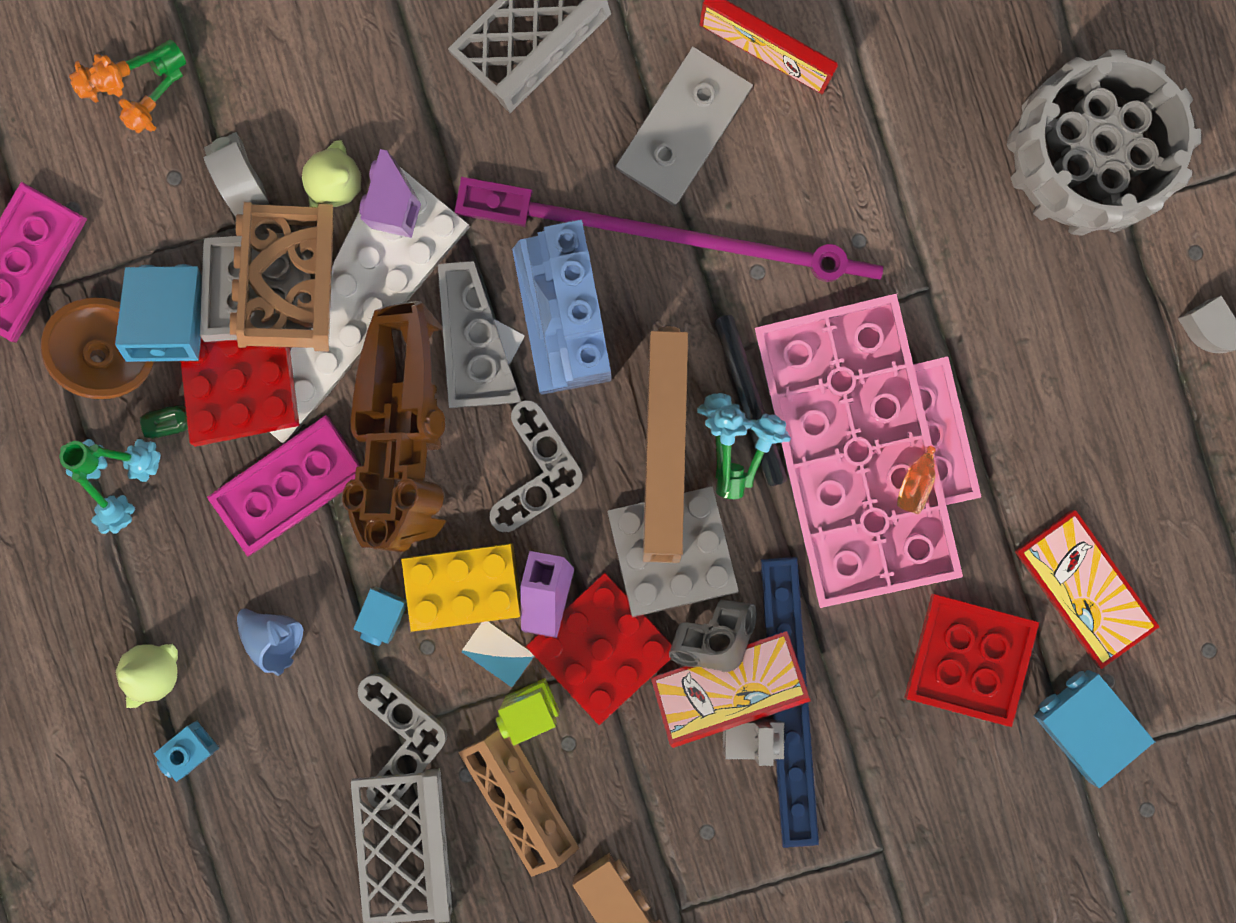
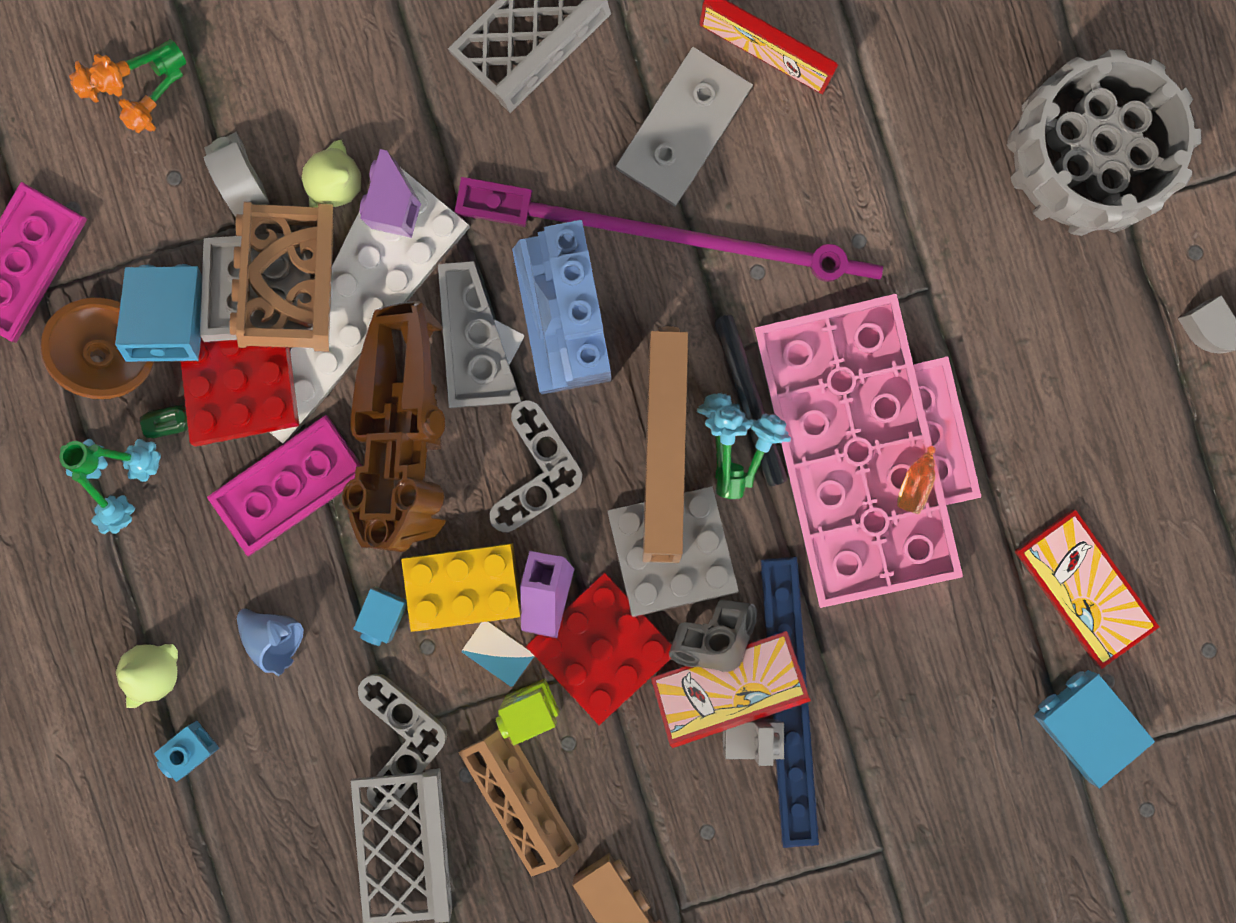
red plate [904,594,1039,727] -> none

